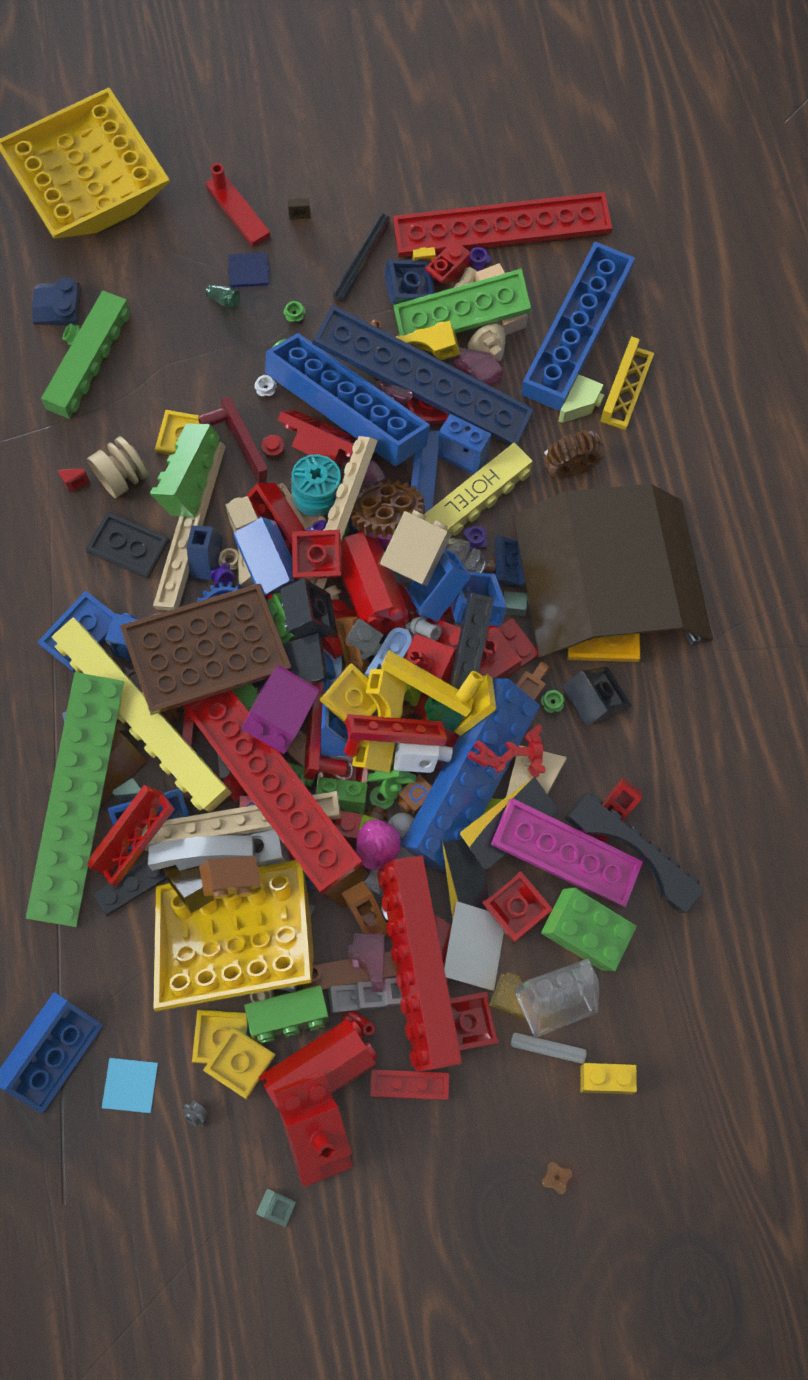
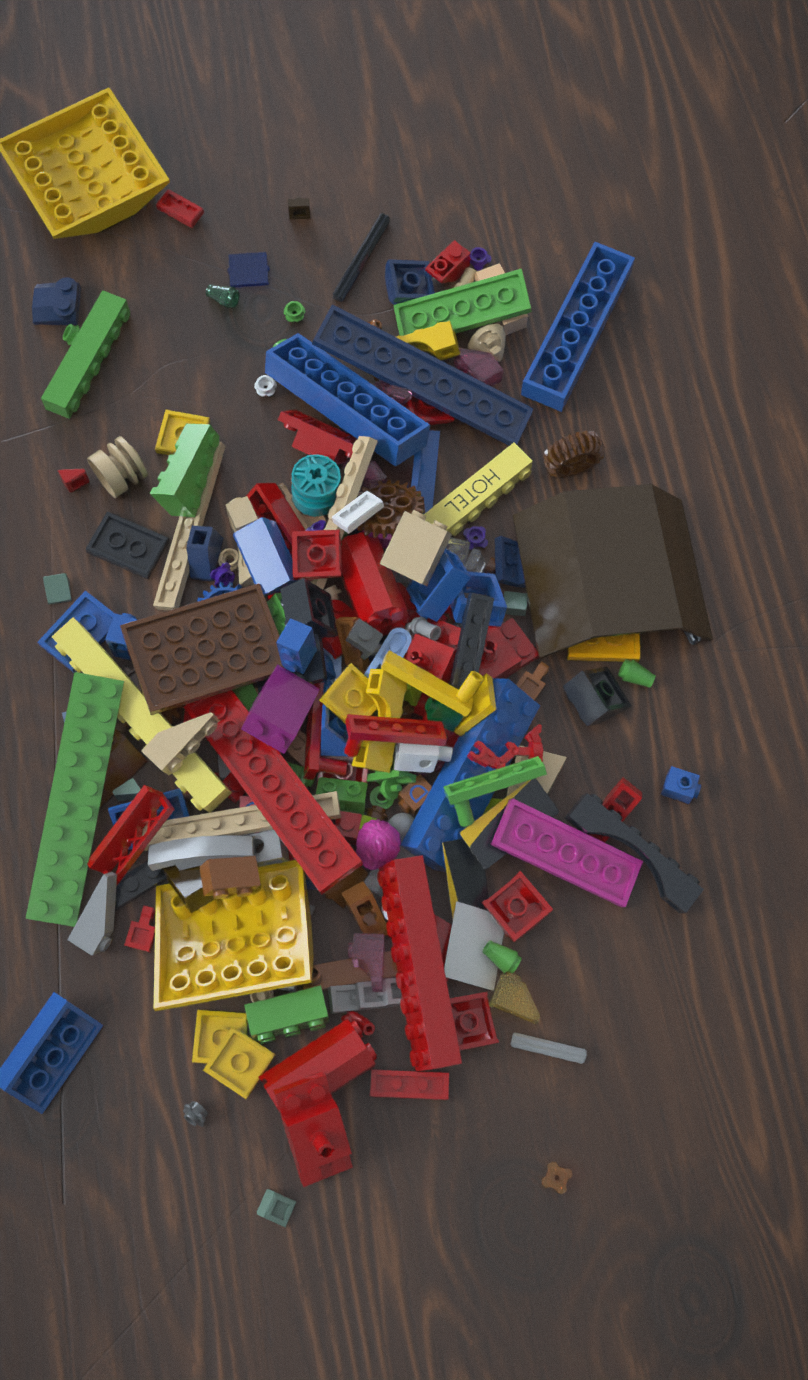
medium azure sticker [102,1058,158,1113] -> none
dark red piece [198,396,268,483] -> none
red piece [205,163,271,247] -> none
red plate [261,435,284,457] -> none
red plate [393,192,613,258] -> none
yellow plate [413,247,436,263] -> none
blue window [438,414,491,475] -> none
clear slope [514,958,599,1038] -> none
bright green plate [541,690,565,713] -> none
bright green brick [541,888,637,971] -> none
yellowish green slope [559,374,604,423] -> none
yellow brick [581,1063,637,1094] -> none
yellow fence [600,336,654,430] -> none
none -> sand green slope [43,573,72,605]
none -> light grey slope [67,872,117,956]
none -> red plate [124,906,156,953]
none -> tan slope [141,712,220,775]
none -> red plate [156,189,204,228]
none -> blue brick [276,618,317,674]
none -> white plate [332,490,384,534]
none -> bright green piece [443,756,547,827]
none -> bright green cone [482,940,521,974]
none -> bright green cone [618,659,656,688]
none -> blue brick [661,766,701,804]

